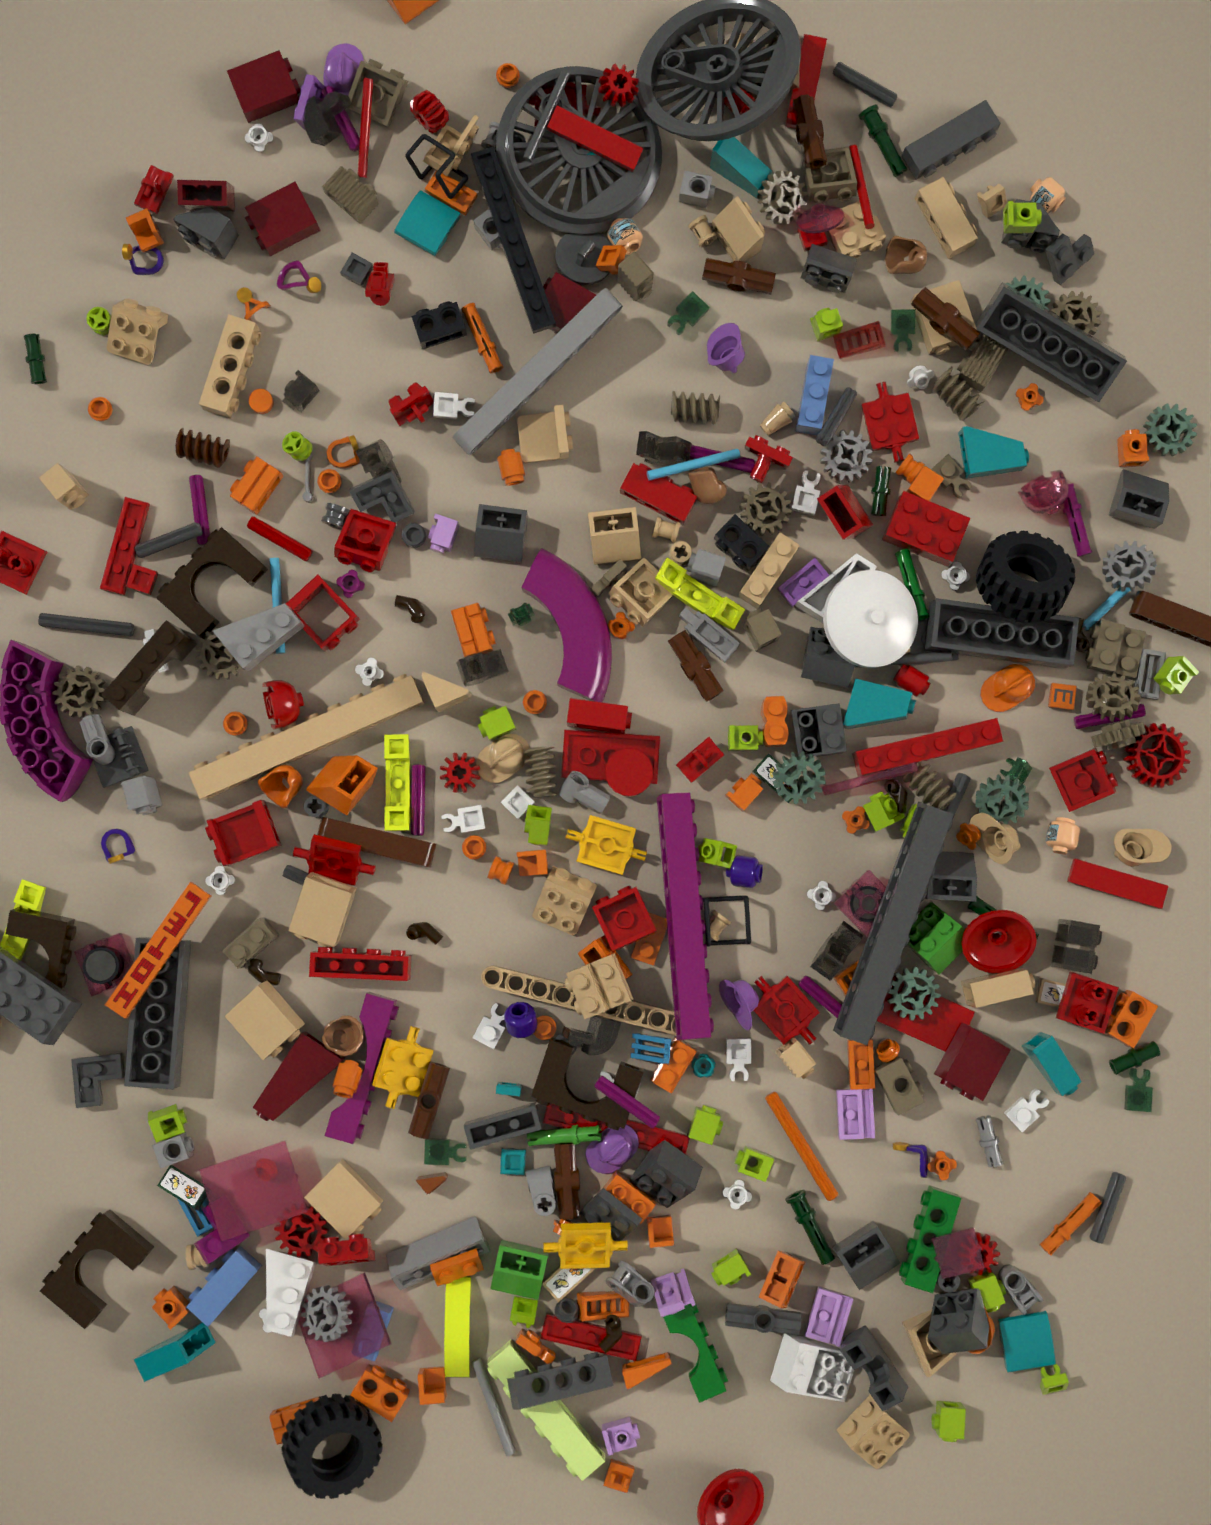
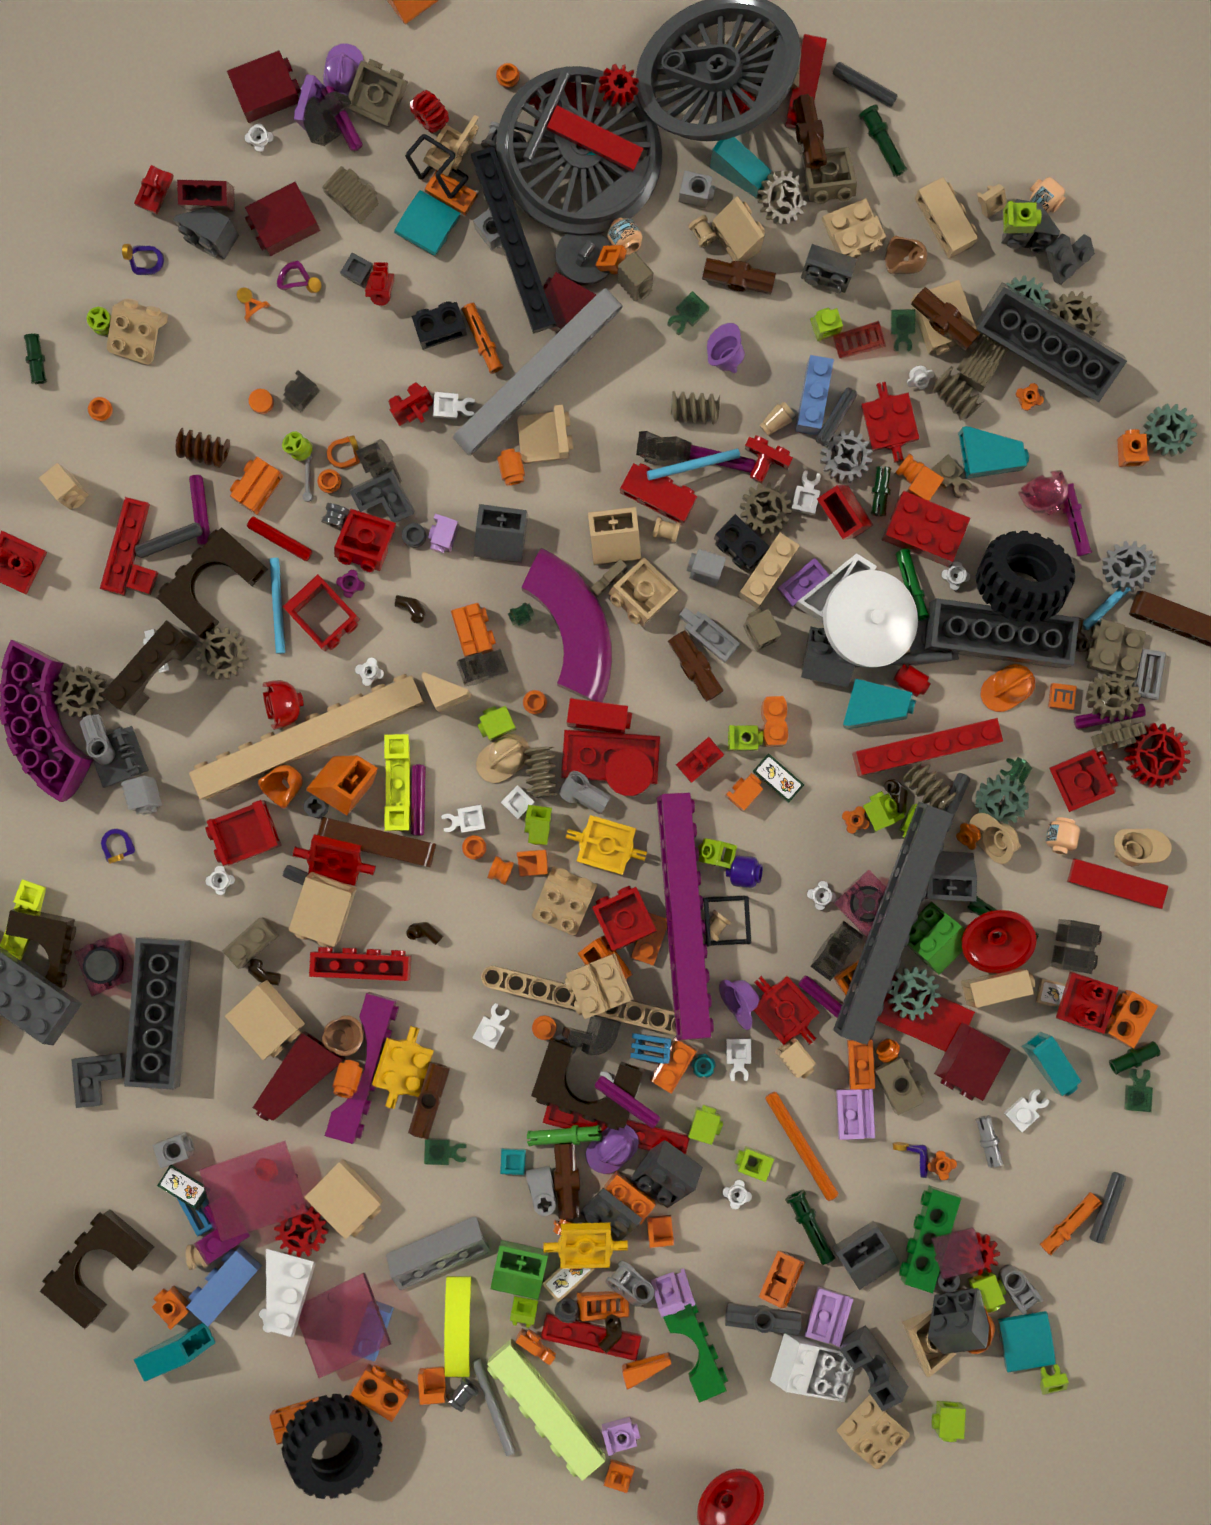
dark grey axle [38,613,134,636] -> none
orange tile [105,882,212,1019] -> none
orange panel [126,208,164,252] -> none
lime brick [148,1104,188,1143] -> none
tan brick [199,314,261,418] -> none
light grey wedge [213,603,305,672] -> none
orange plate [223,712,248,736] -> none
light grey gear [301,1285,353,1342] -> none
red plate [317,1234,376,1266] -> none
red bar [358,78,373,178] -> none
dark orange slope [416,1172,448,1194] -> none
orange plate [430,1248,484,1286] -> none
red gear [440,753,480,793] -> none
dark grey brick [464,1102,542,1150] -> none
teal tile [496,1082,522,1096] -> none
dark purple head [504,1002,537,1038] -> none
dark grey brick [507,1352,613,1410] -> none
orange plate [608,612,635,639] -> none
neon yellow slope [655,558,745,630] -> none
tan bush [669,541,692,566] -> none
medium nougat hair [688,467,727,504] -> none
lime brick [711,1248,752,1286] -> none
sand green gear [772,751,826,804] -> none
dark grey slope [791,703,847,758] -> none
clear pink dish [797,204,844,233] -> none
red plate [797,220,828,252] -> none
clear pink bar [822,762,918,796] -> none
red bar [849,145,875,229] -> none
dark grey brick [901,100,1001,180] -> none
dark grey slope [1109,469,1170,529] -> none
lime brick [1153,656,1199,695] -> none
none -> dark grey bush [446,1377,479,1412]

